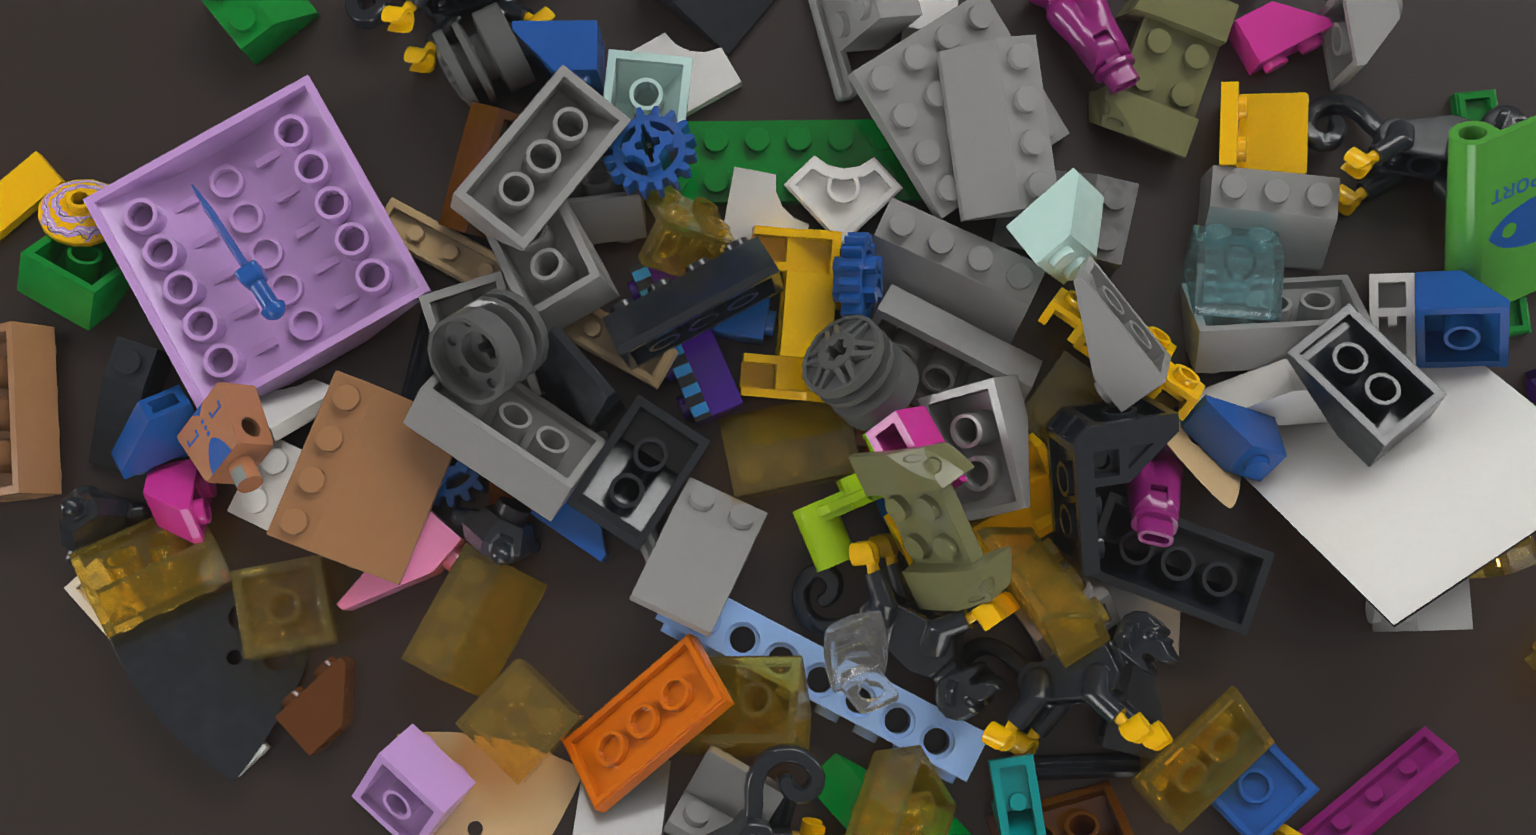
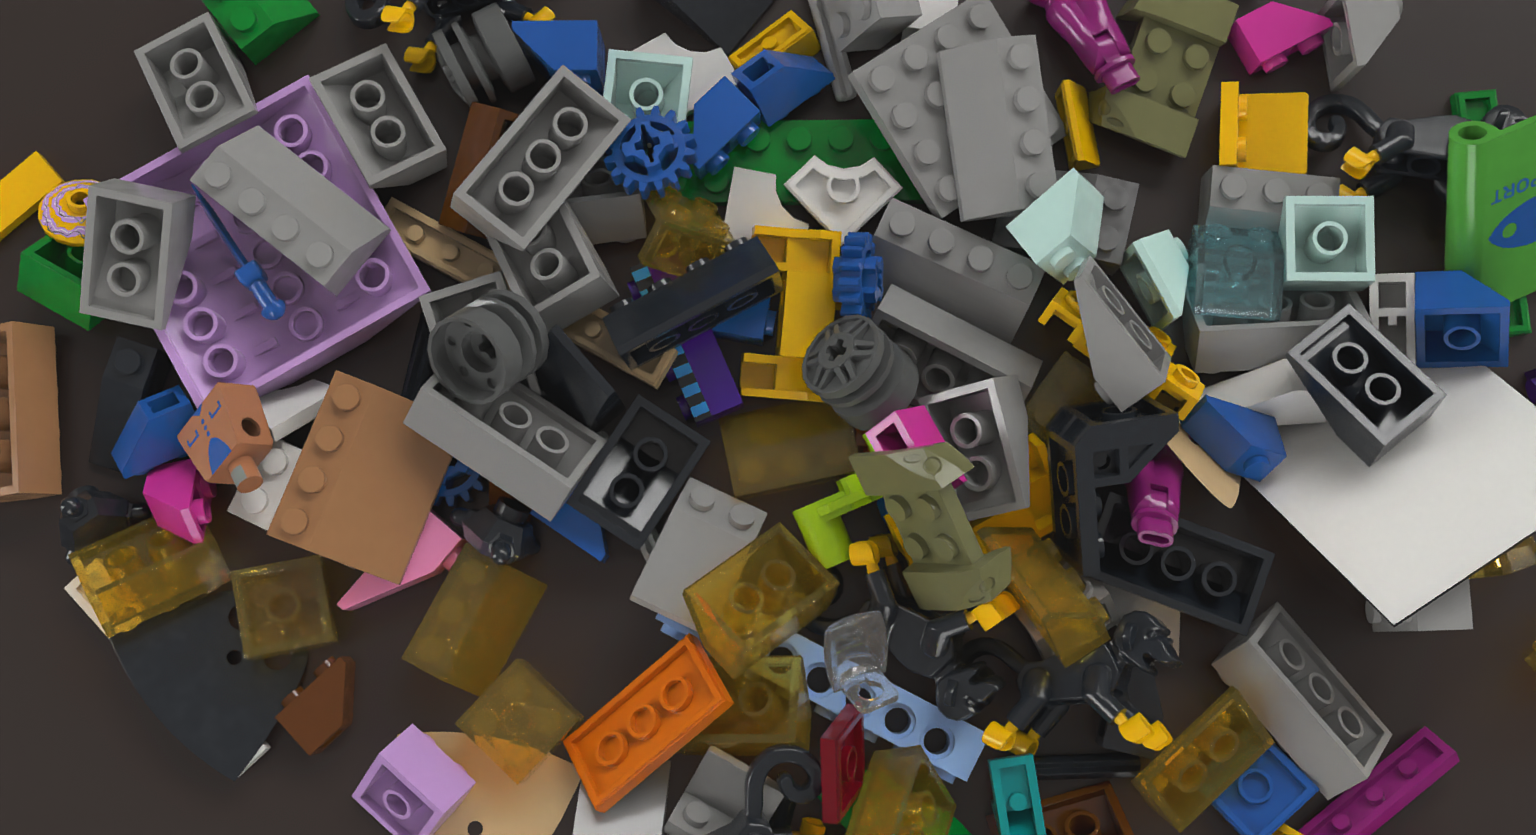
none -> light grey slope [79,178,196,330]
none -> light grey slope [134,12,259,153]
none -> light grey slope [189,125,391,296]
none -> light grey slope [309,43,447,189]
none -> clear yellow slope [682,522,839,679]
none -> blue slope [693,76,761,180]
none -> yellow slope [728,10,821,70]
none -> blue slope [731,49,835,127]
none -> dark red plate [820,703,865,825]
none -> yellow slope [1055,79,1100,171]
none -> light aqua slope [1120,229,1189,330]
none -> light grey slope [1211,602,1393,800]
none -> light aqua slope [1276,196,1375,291]

